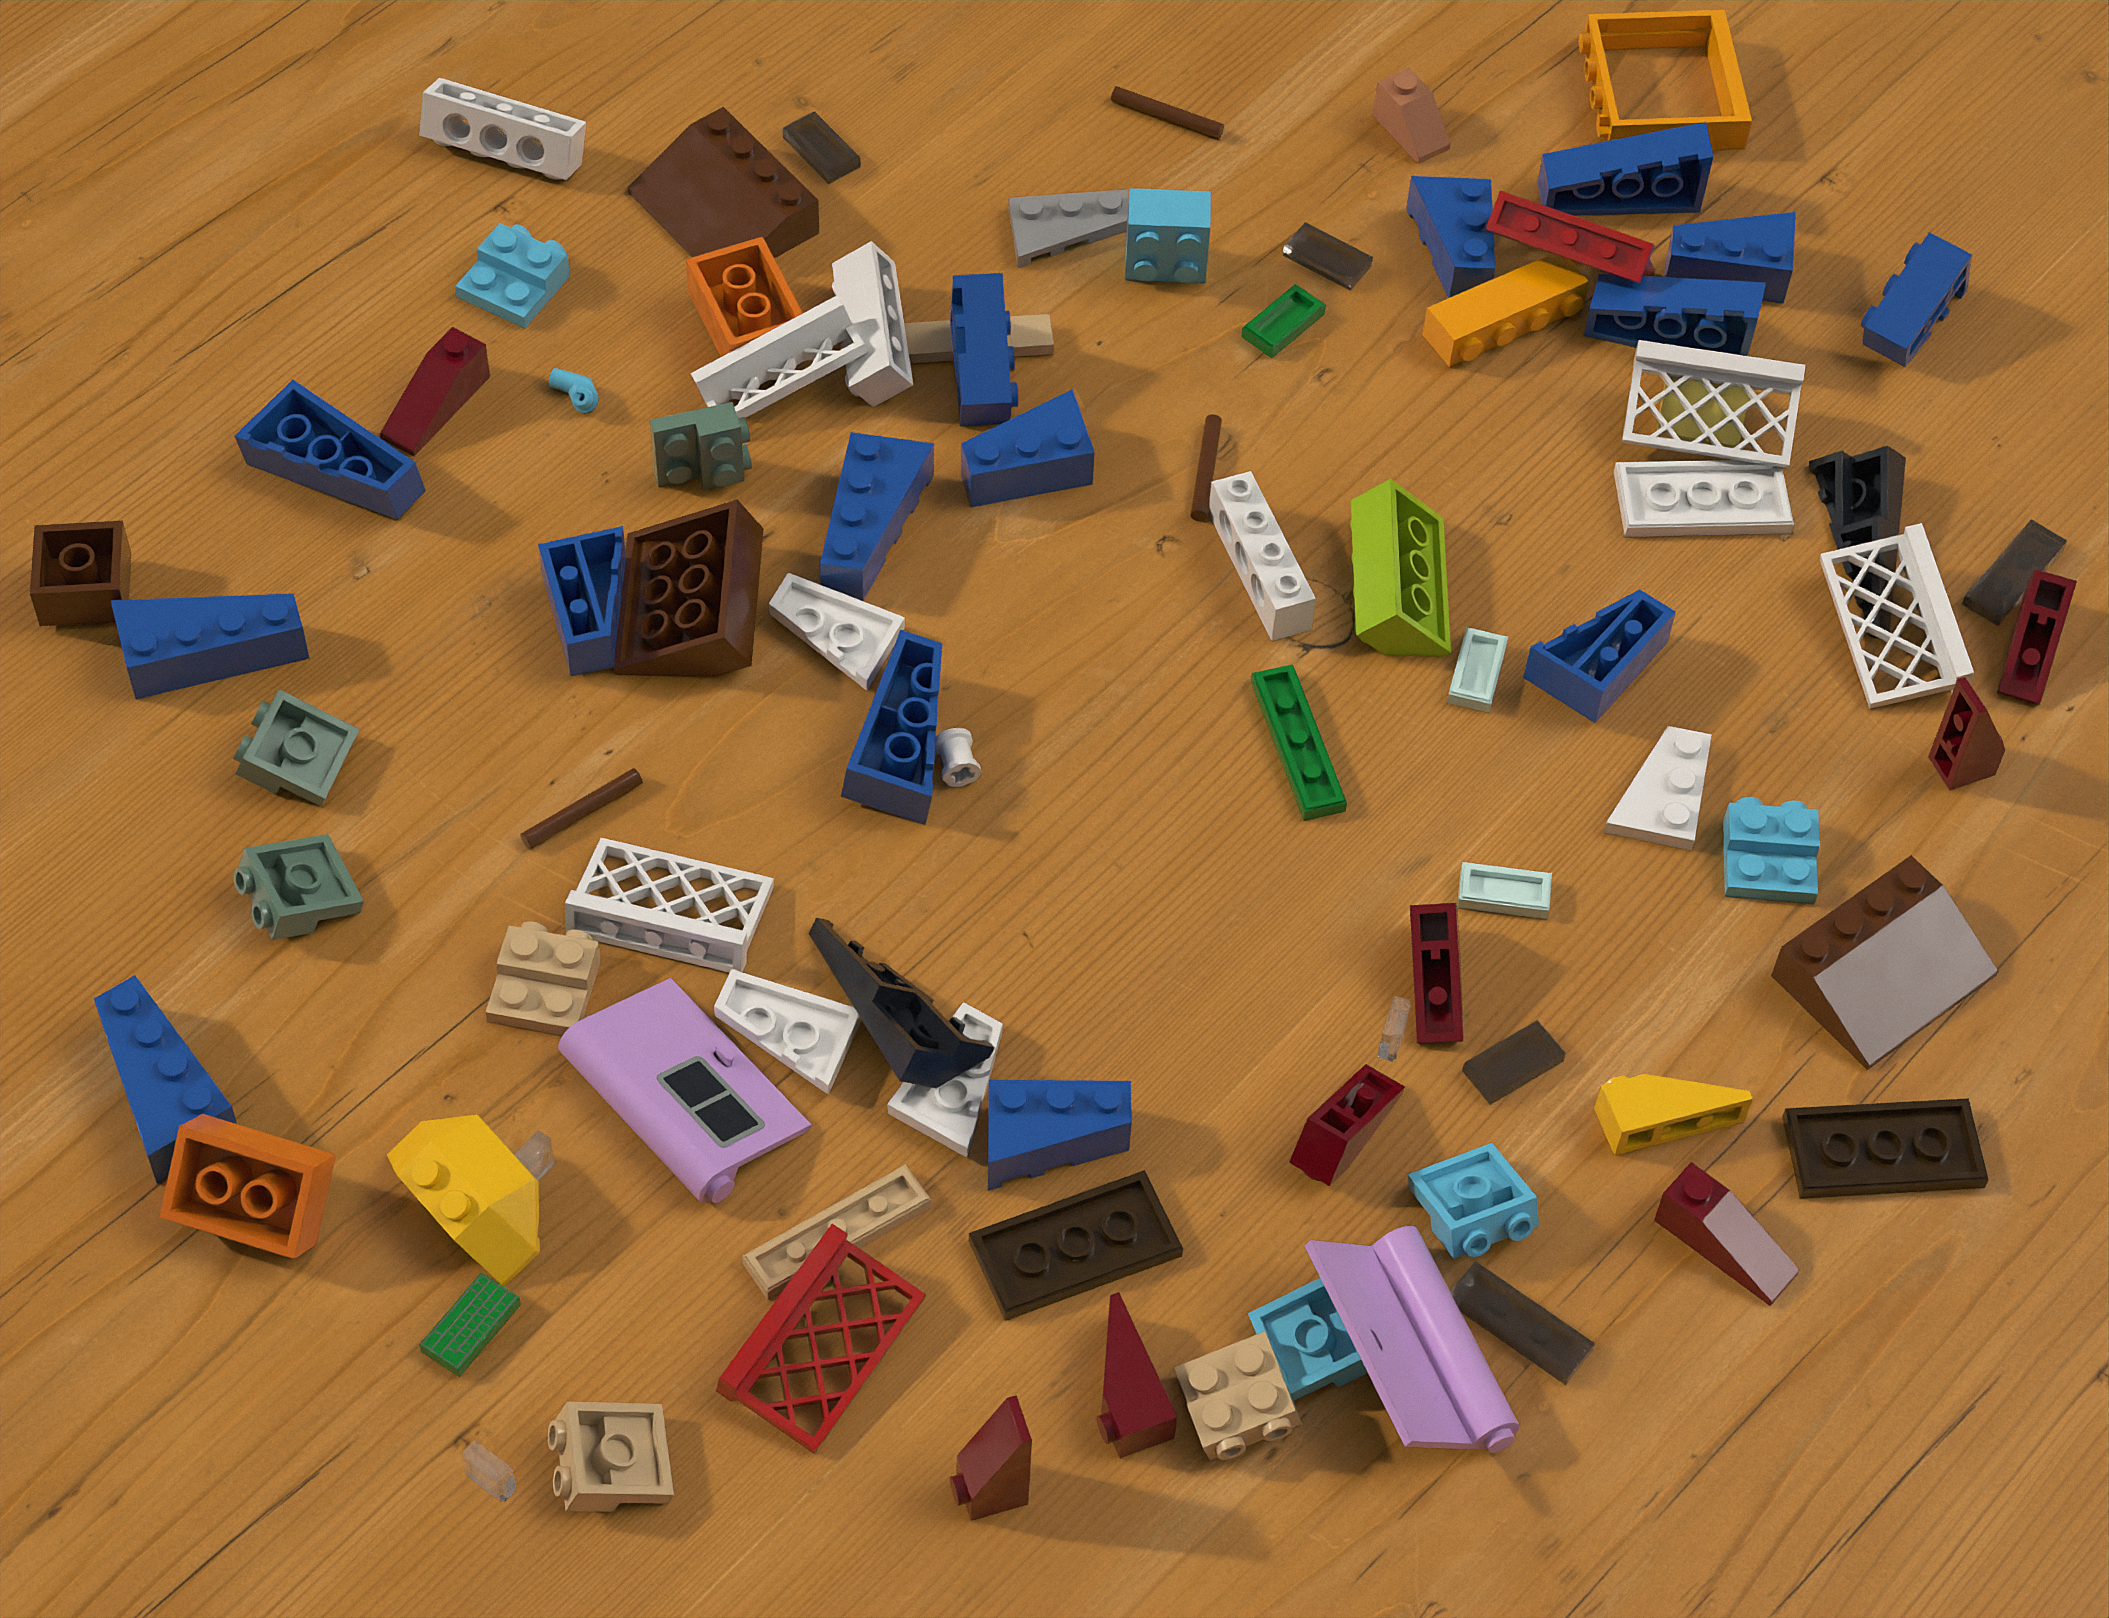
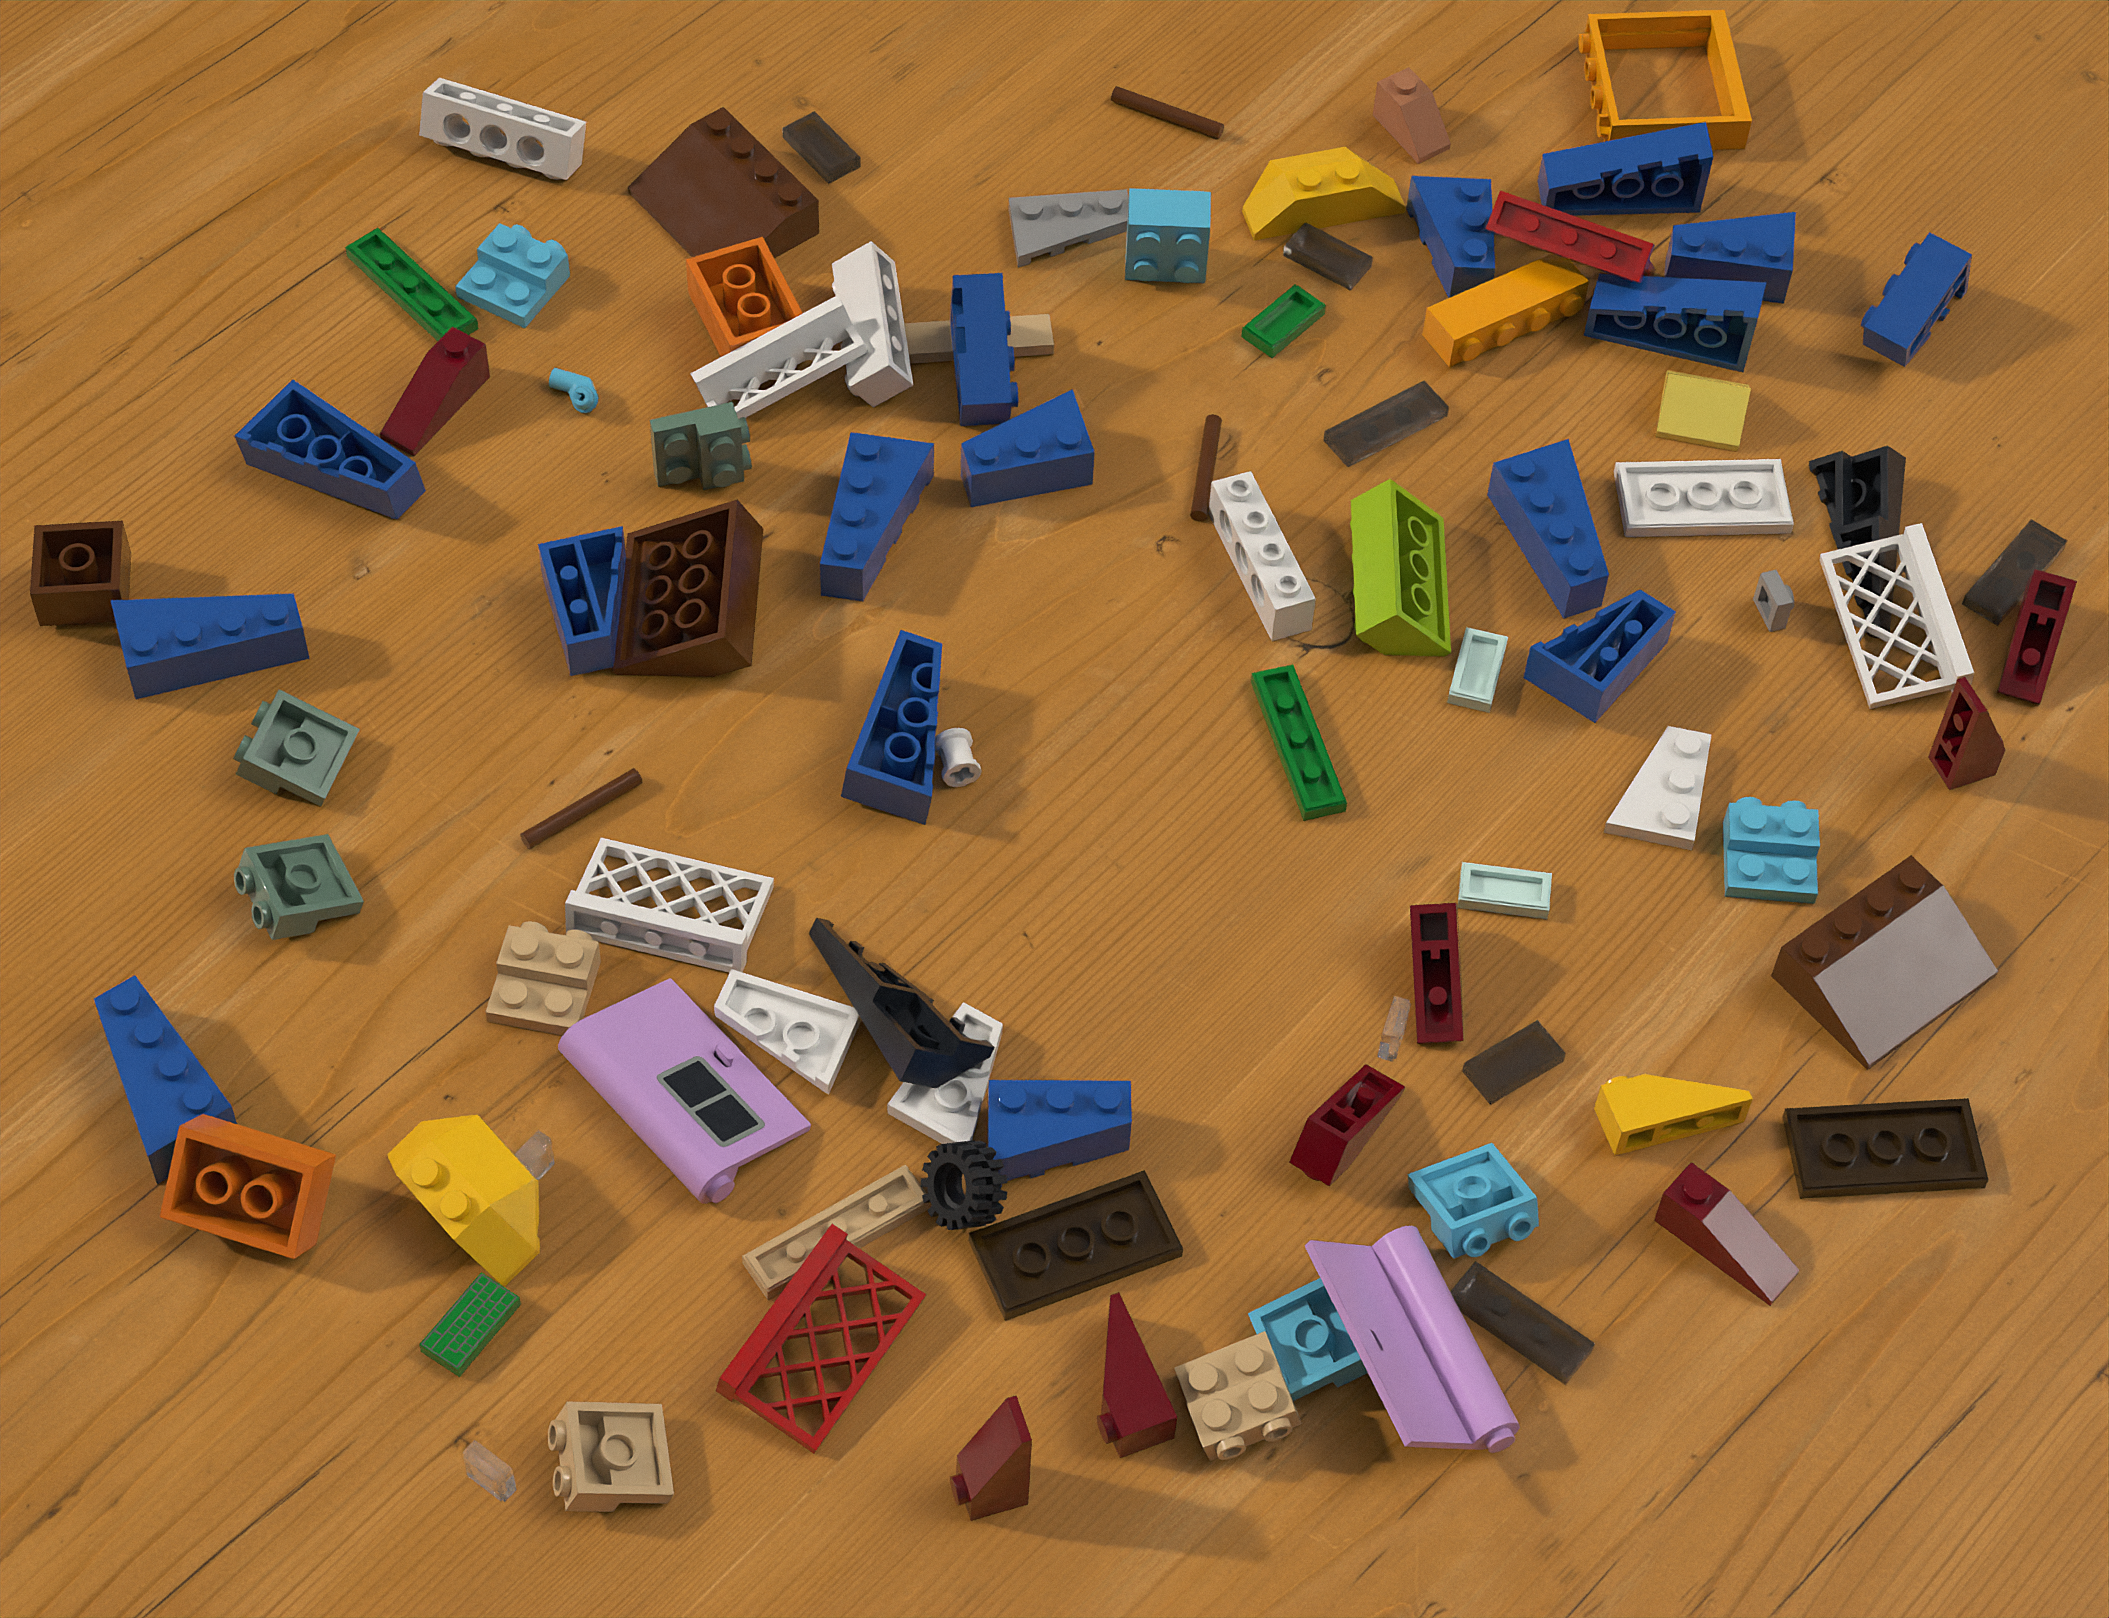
white wing [769,573,905,691] -> none
white fence [1622,340,1806,468] -> none
none -> green tile [345,228,479,341]
none -> black tyre [921,1140,1007,1230]
none -> yellow wedge [1242,147,1406,241]
none -> clear smoke tile [1323,380,1449,467]
none -> blue wedge [1487,439,1609,619]
none -> light grey plate [1753,570,1794,632]

